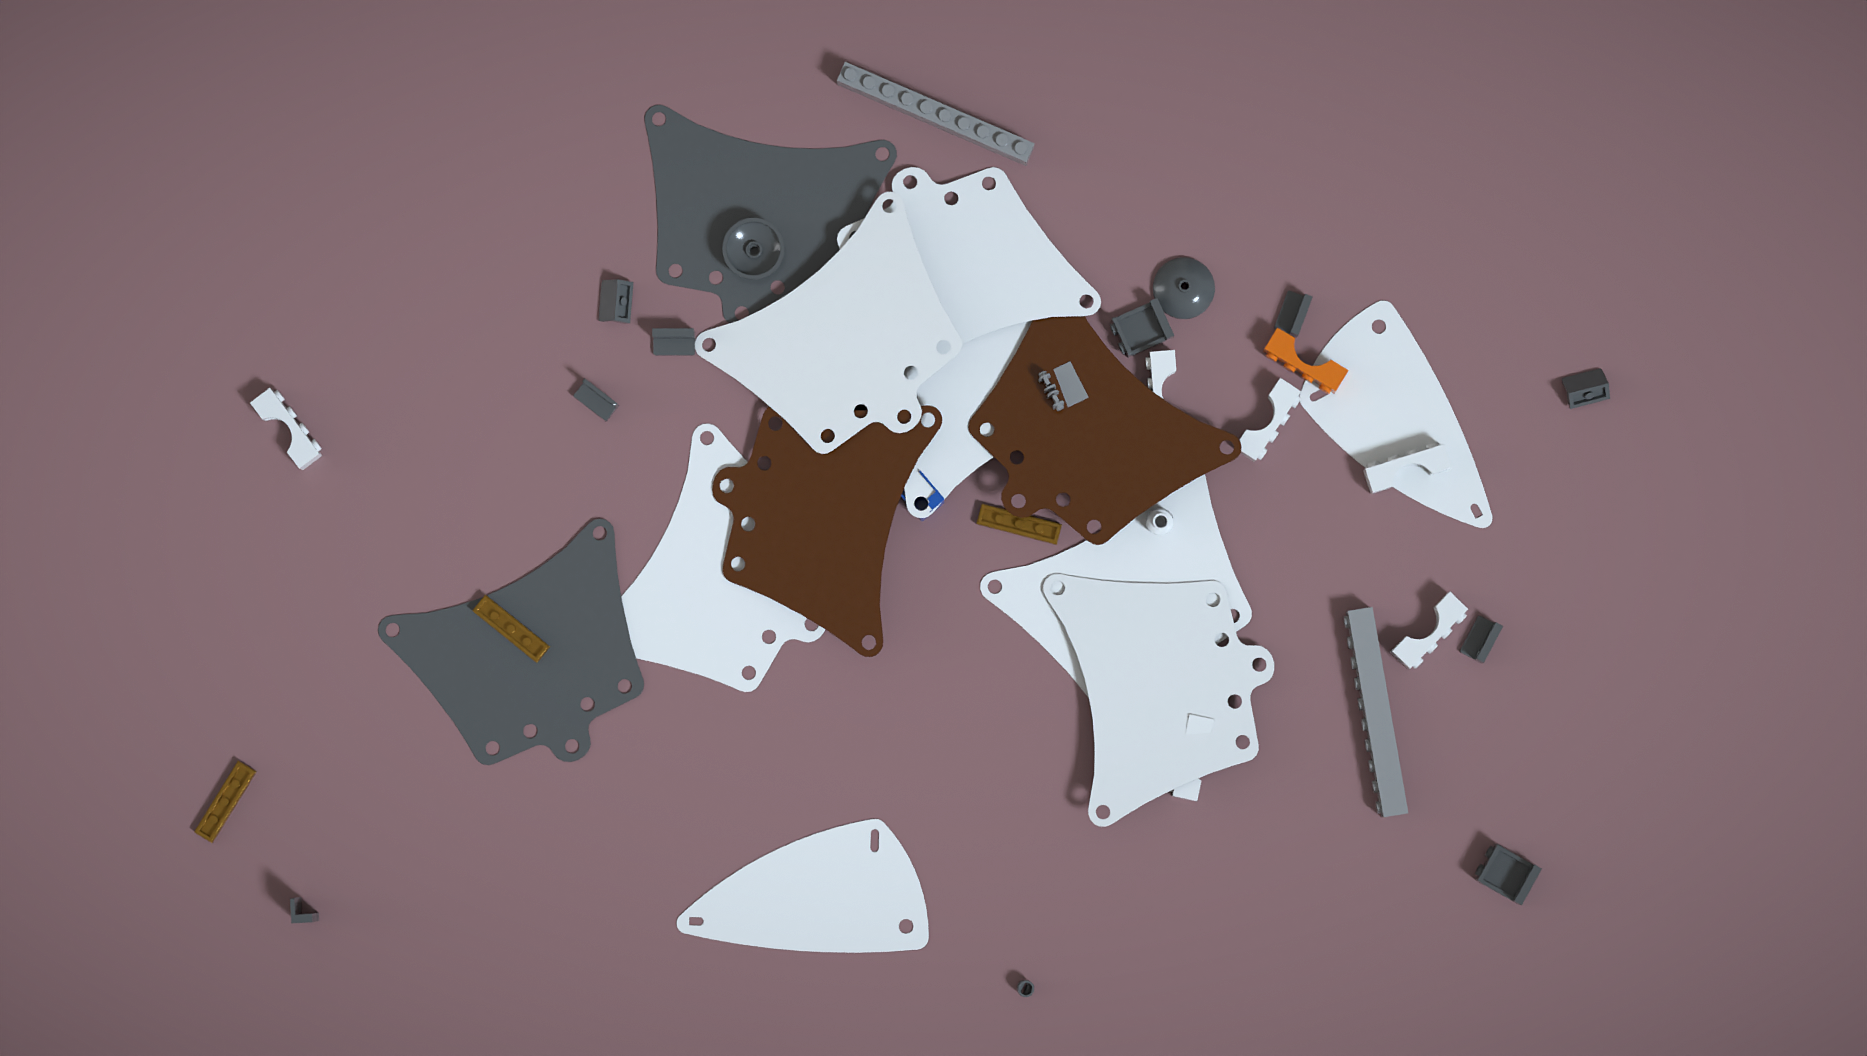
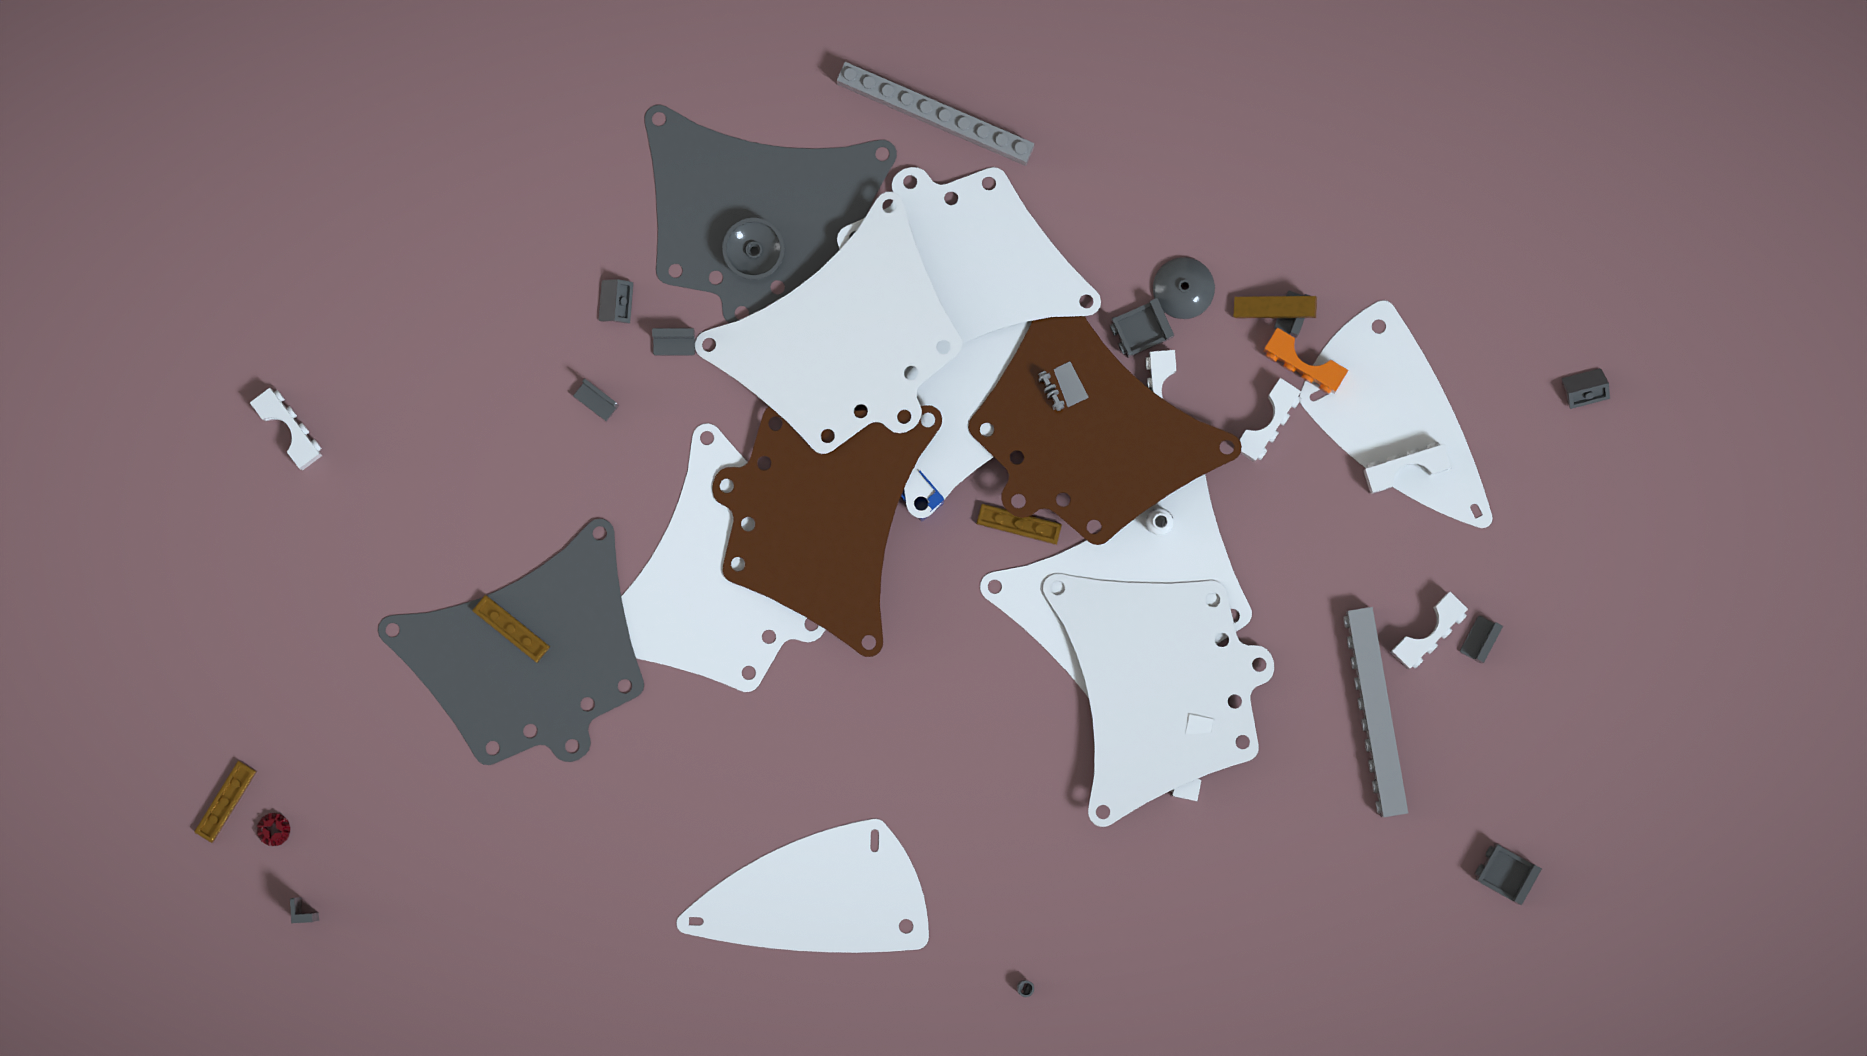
none -> dark red gear [257,813,290,846]
none -> pearl gold tile [1233,296,1317,319]

